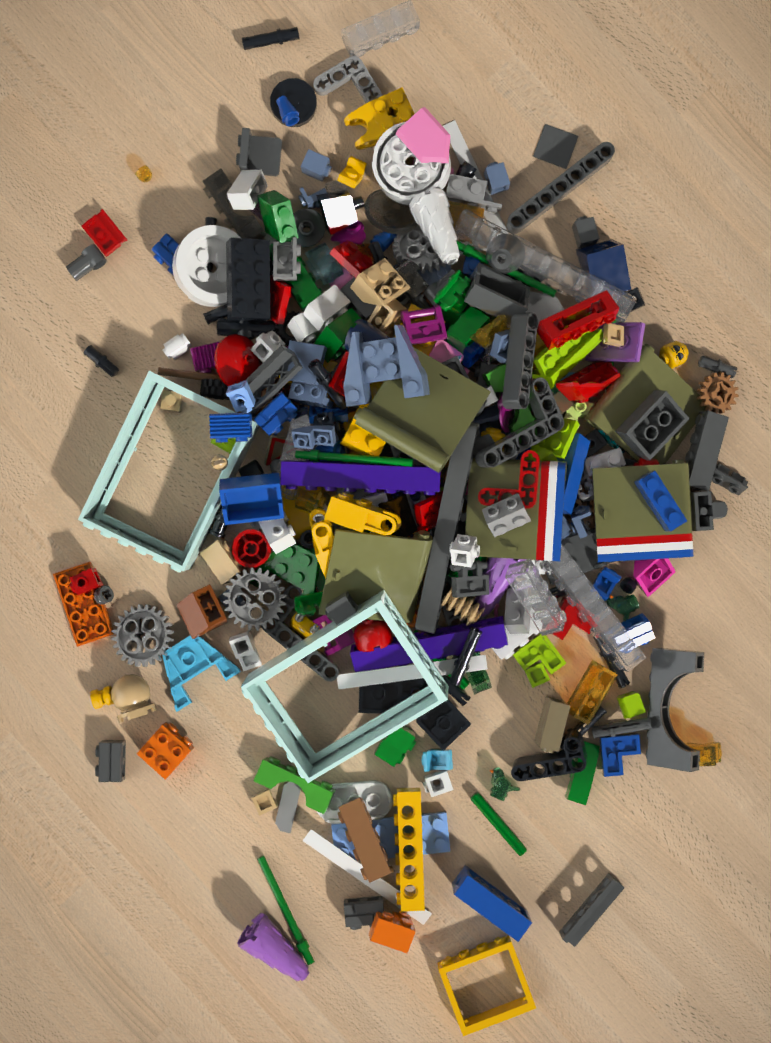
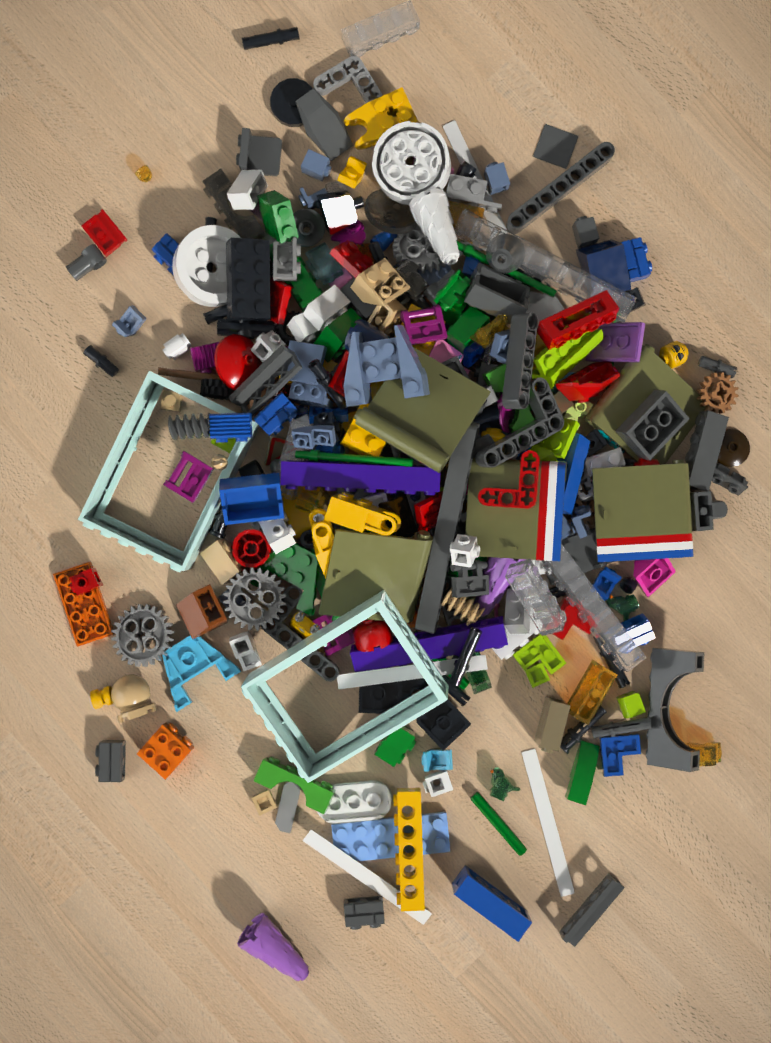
dark grey bush [94,586,114,605] -> none
light blue brick [226,380,256,413] -> none
green bar [257,855,315,965] -> none
blue cone [276,96,300,126] -> none
green hinge [295,591,323,615] -> none
dark grey brick [325,591,358,625] -> none
medium nougat wedge [338,797,395,883] -> none
orange brick [369,911,416,953] -> none
bright pink tile [396,107,451,163] -> none
yellow window [437,935,536,1036] -> none
light grey bracket [482,494,531,537] -> none
black beam [511,730,587,781] -> none
tan plate [603,323,624,347] -> none
blue brick [634,471,687,532] -> none
none -> sand blue bracket [112,305,147,337]
none -> magenta plate [163,450,214,503]
none -> dark grey piece [168,413,210,440]
none -> dark grey piece [295,88,353,161]
none -> white sticker [522,749,575,897]
none -> blue brick [620,237,652,283]
none -> dark brown dish [717,429,750,467]

